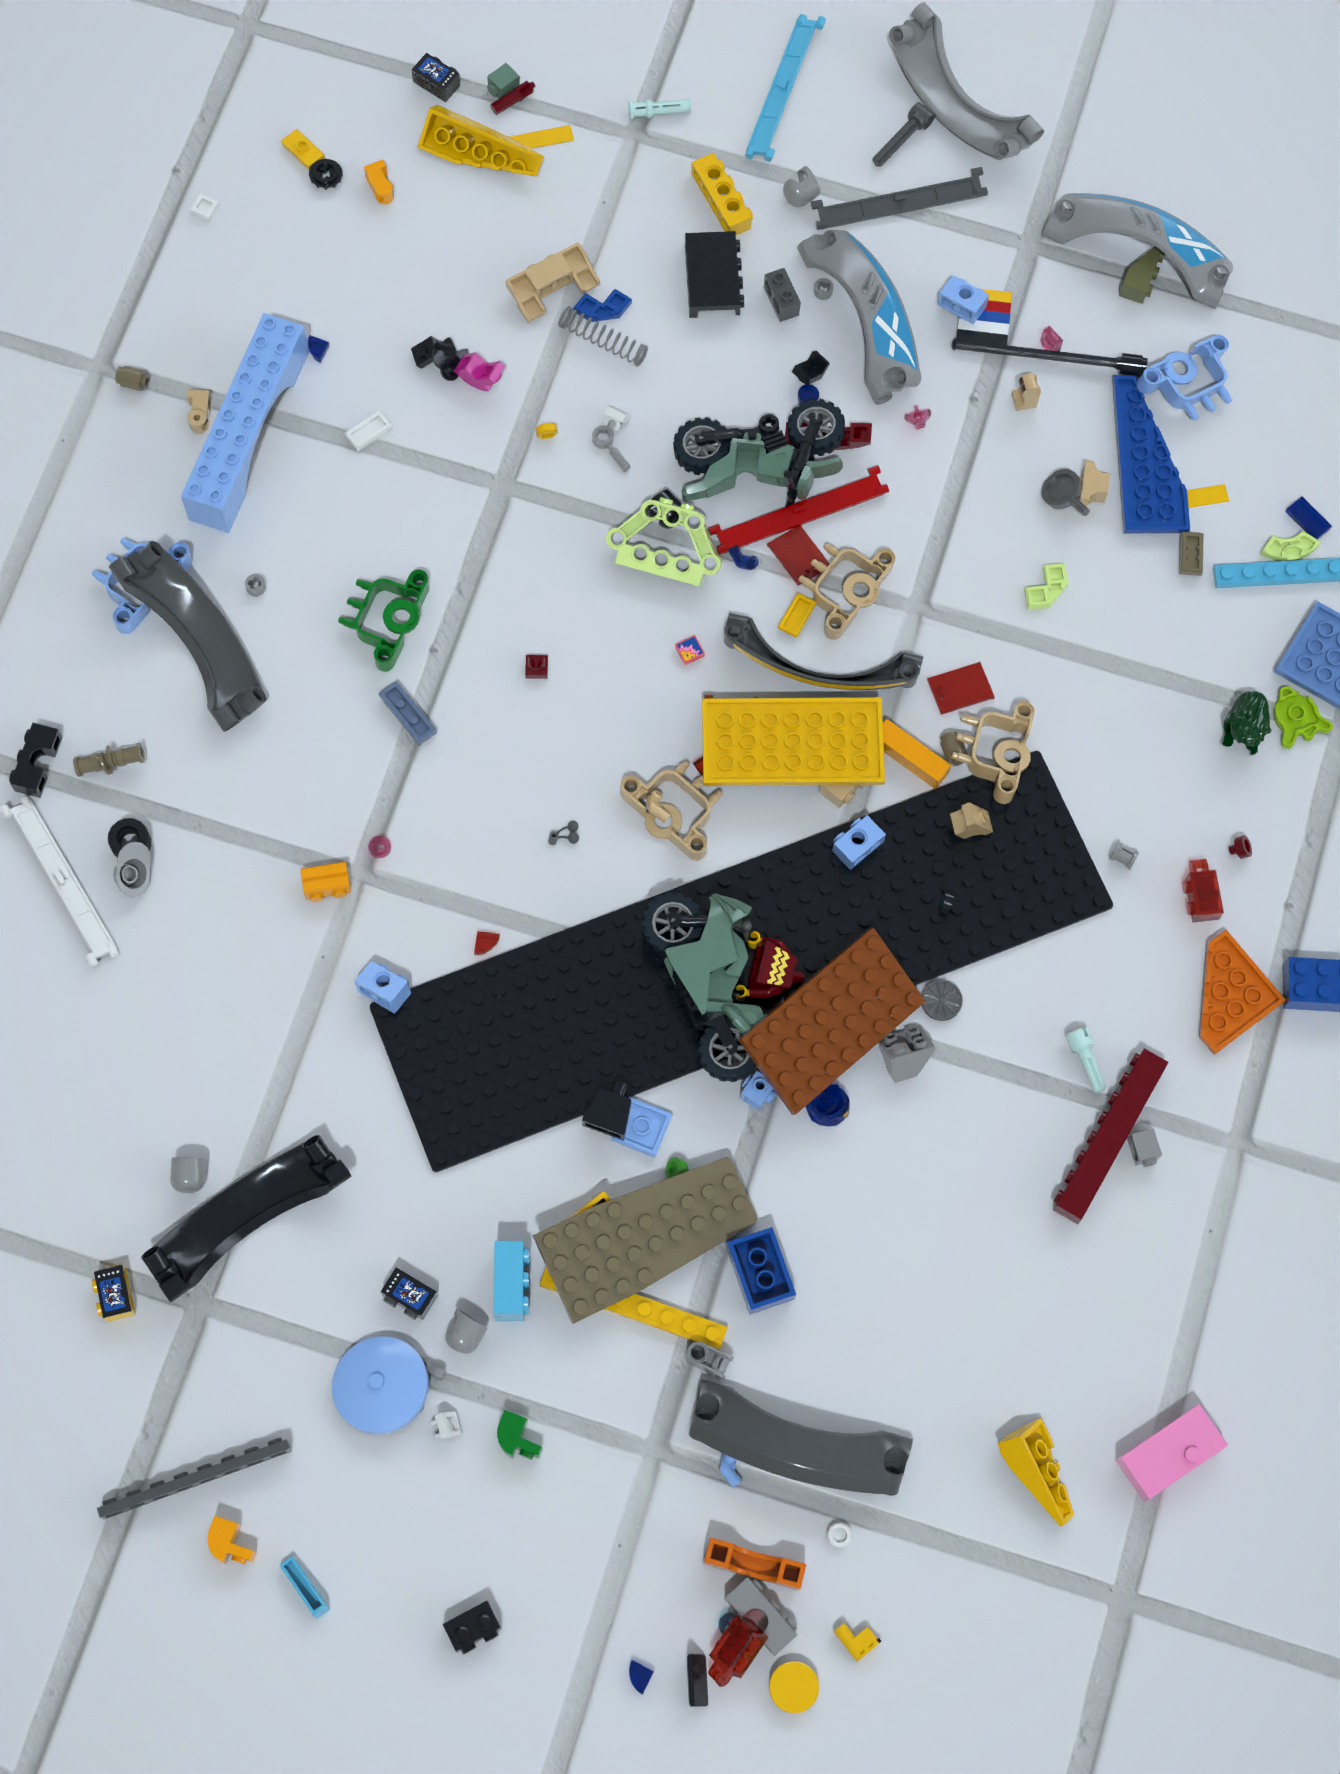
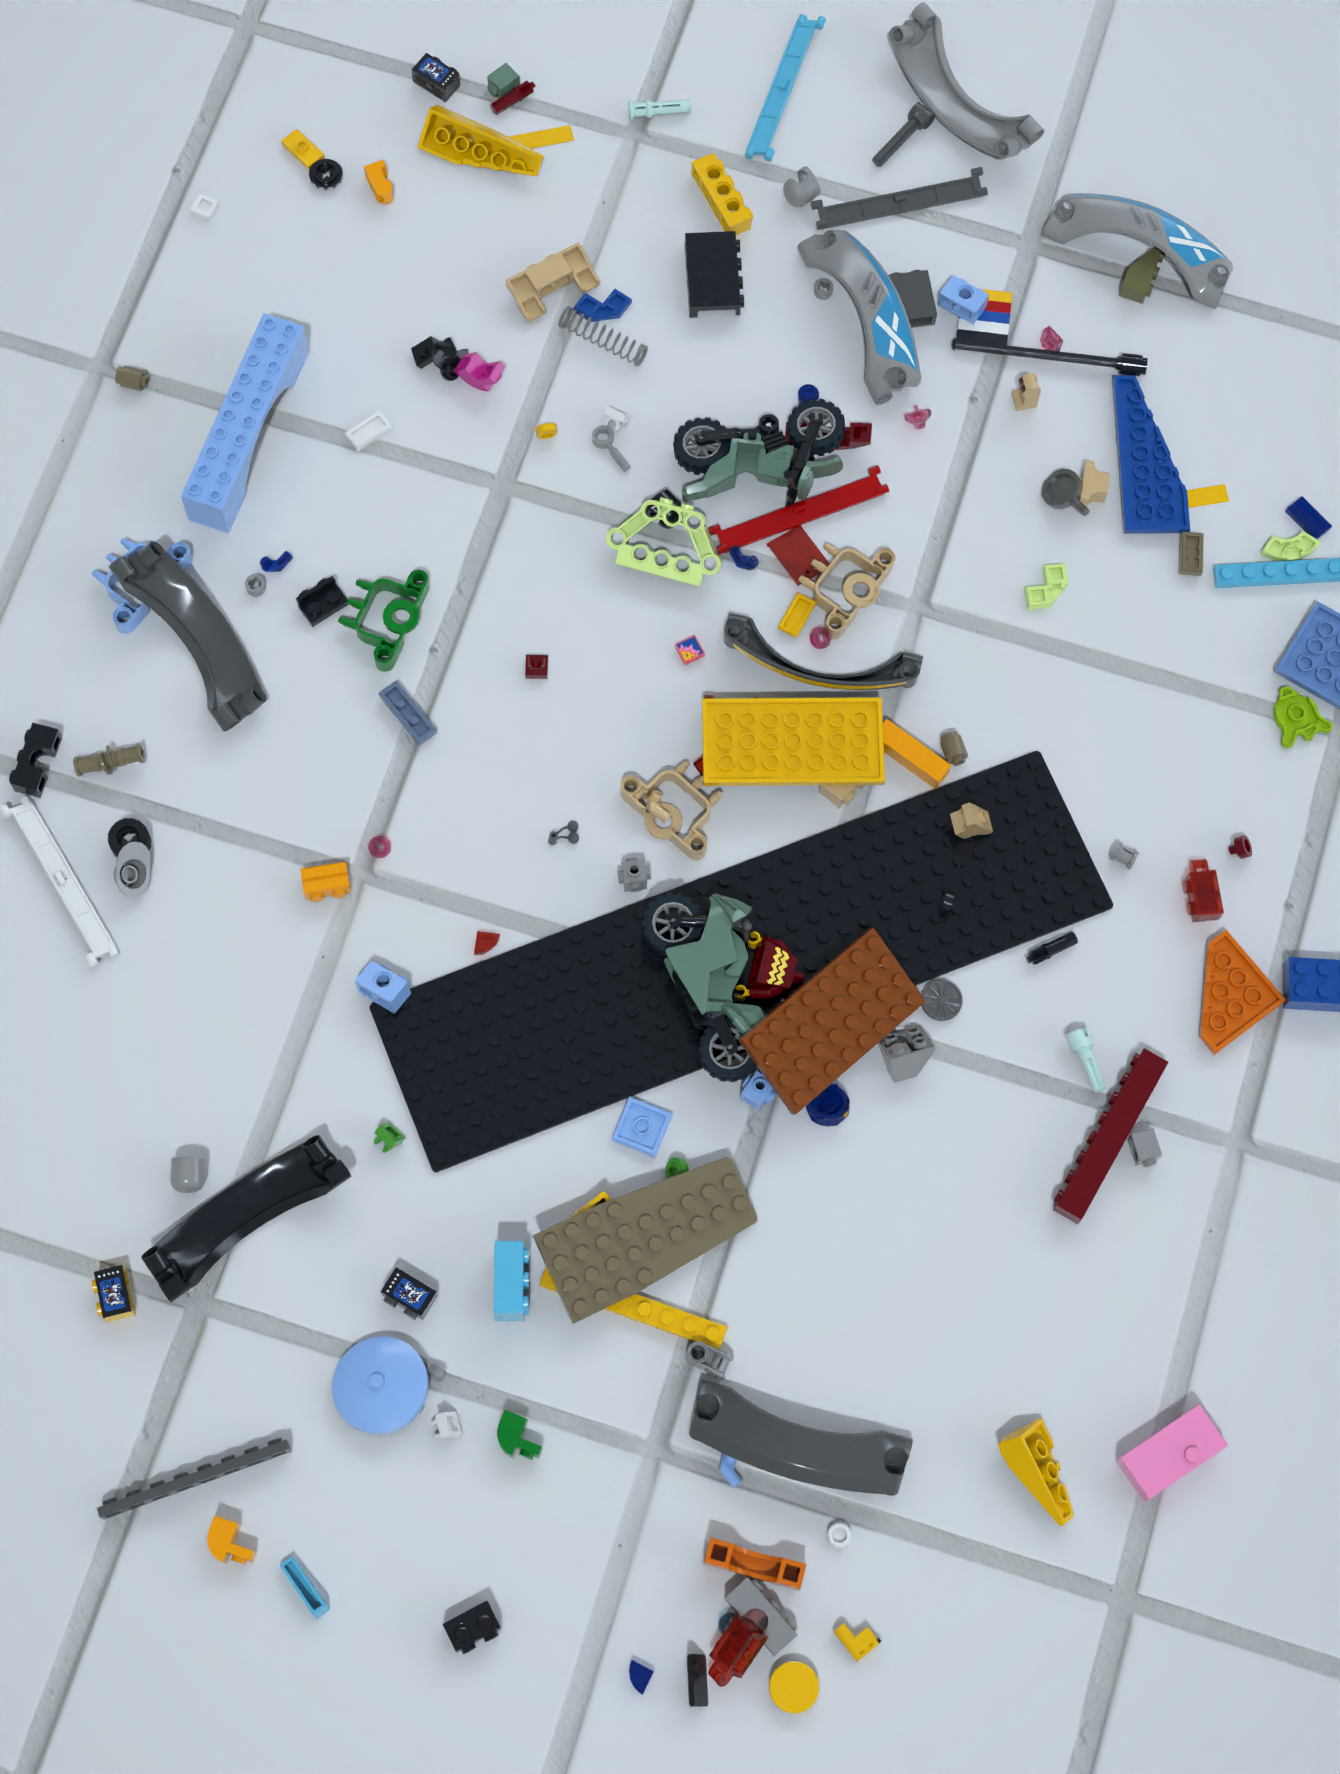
tan leg [187,389,212,434] -> none
clear blue tile [308,335,330,363] -> none
light grey helmet [445,1308,488,1354] -> none
black torso [582,1080,631,1141] -> none
blue brick [726,1227,796,1315] -> none
dark grey brick [764,268,801,322] -> none
black bracket [792,350,830,386] -> none
light blue brick [832,815,886,870] -> none
clear red container [927,662,995,715] -> none
tan piece [951,701,1035,804] -> none
light blue piece [1136,334,1232,420] -> none
dark green hair [1222,691,1272,756] -> none
none -> clear blue arm [260,551,293,572]
none -> black bracket [296,576,348,627]
none -> bright green tile [374,1122,406,1153]
none -> light grey brick [617,857,651,892]
none -> clear pink plate [809,627,831,649]
none -> dark grey brick [888,270,937,328]
none -> black piece [1026,932,1078,965]

